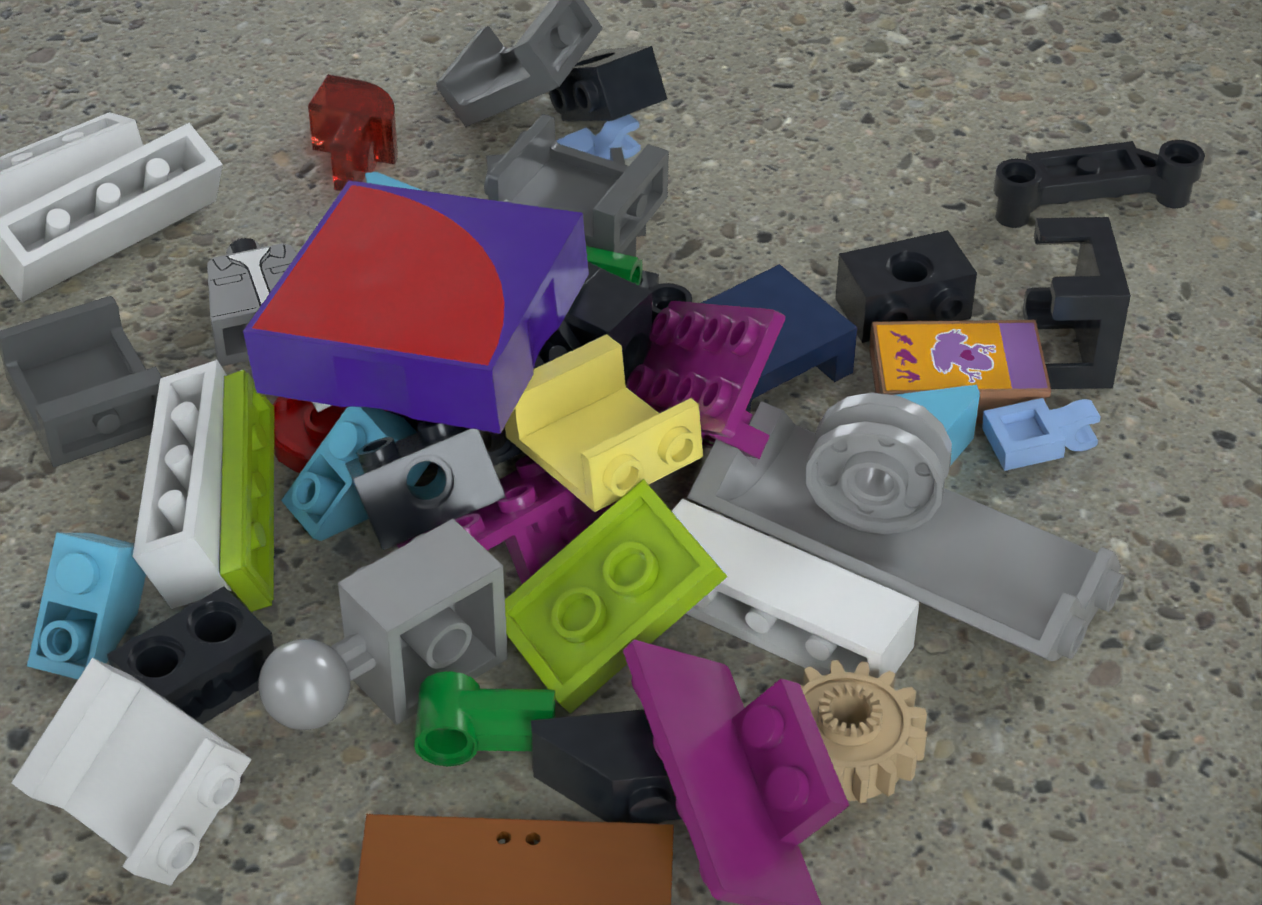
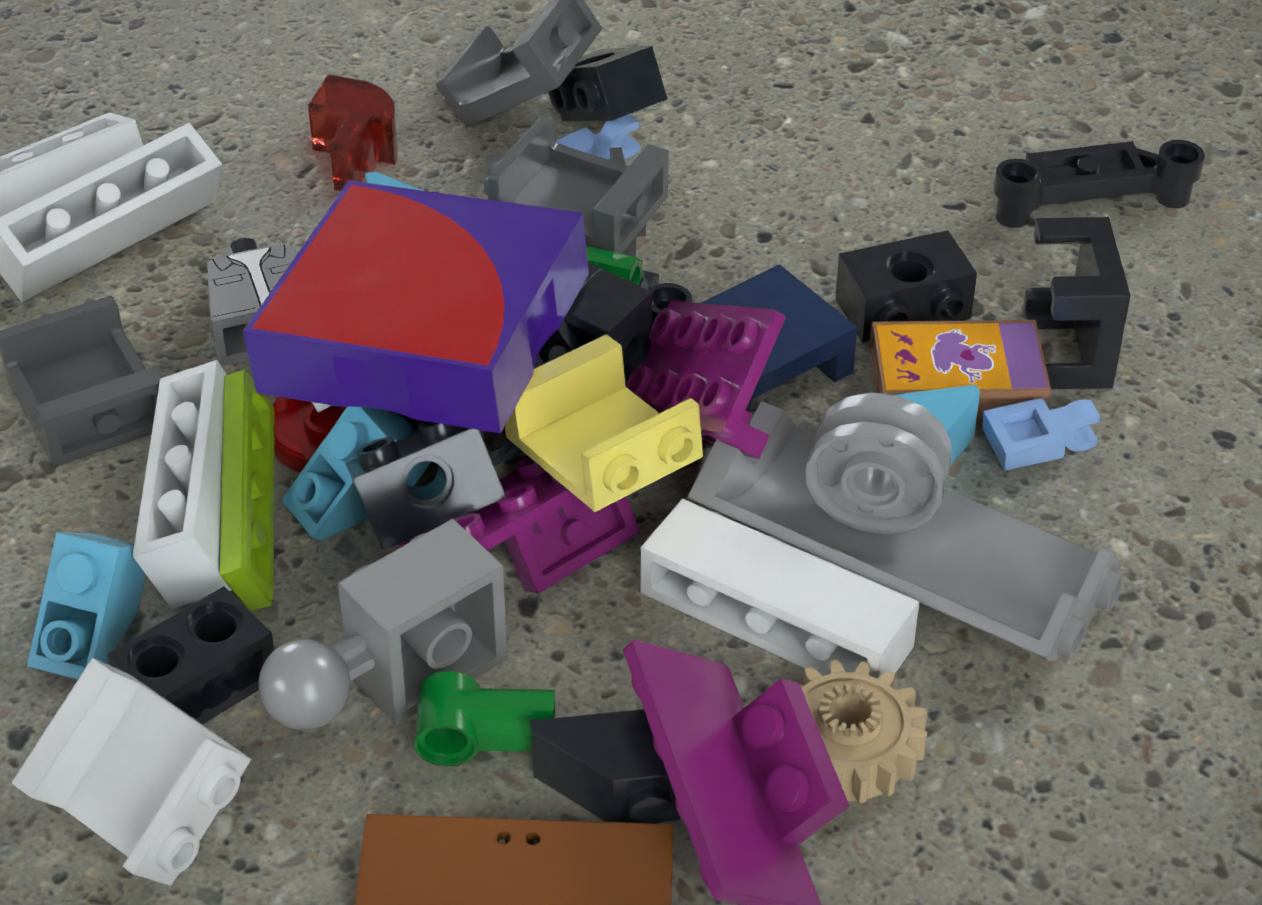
lime plate [505,479,728,714] -> none

